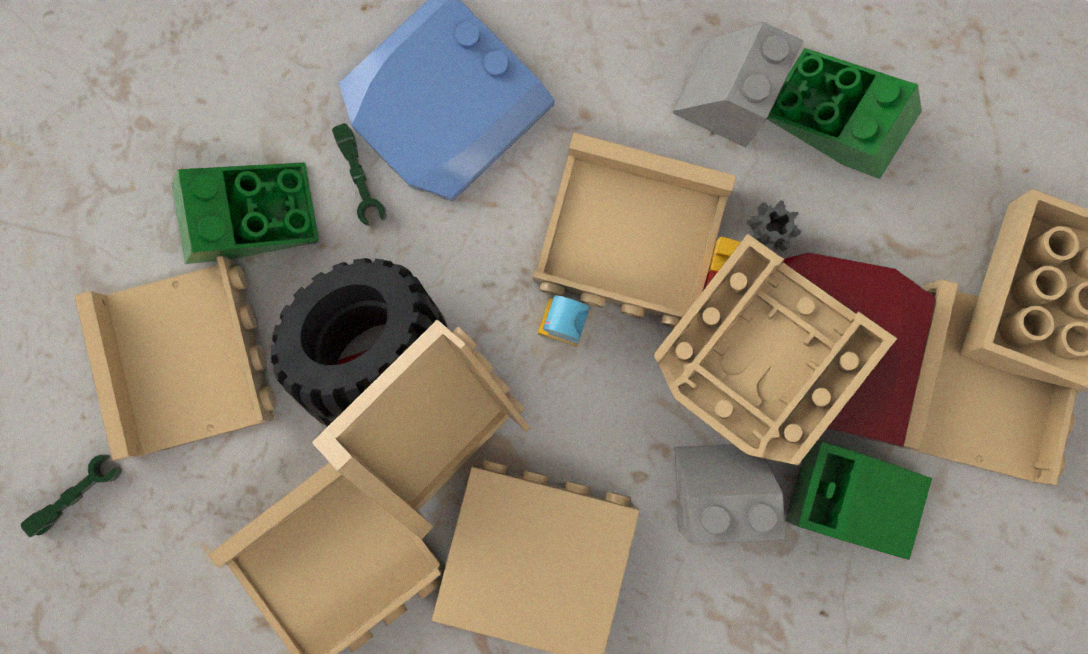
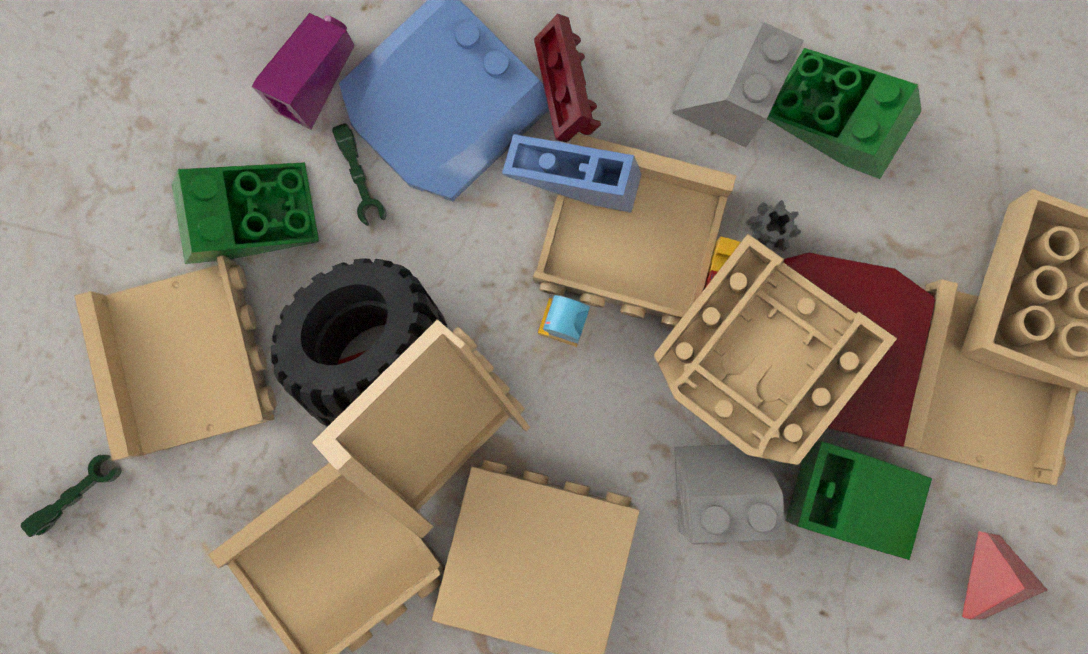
none -> magenta slope [252,13,355,130]
none -> medium blue slope [502,134,642,213]
none -> dark red plate [534,13,601,143]
none -> slope [962,531,1048,620]

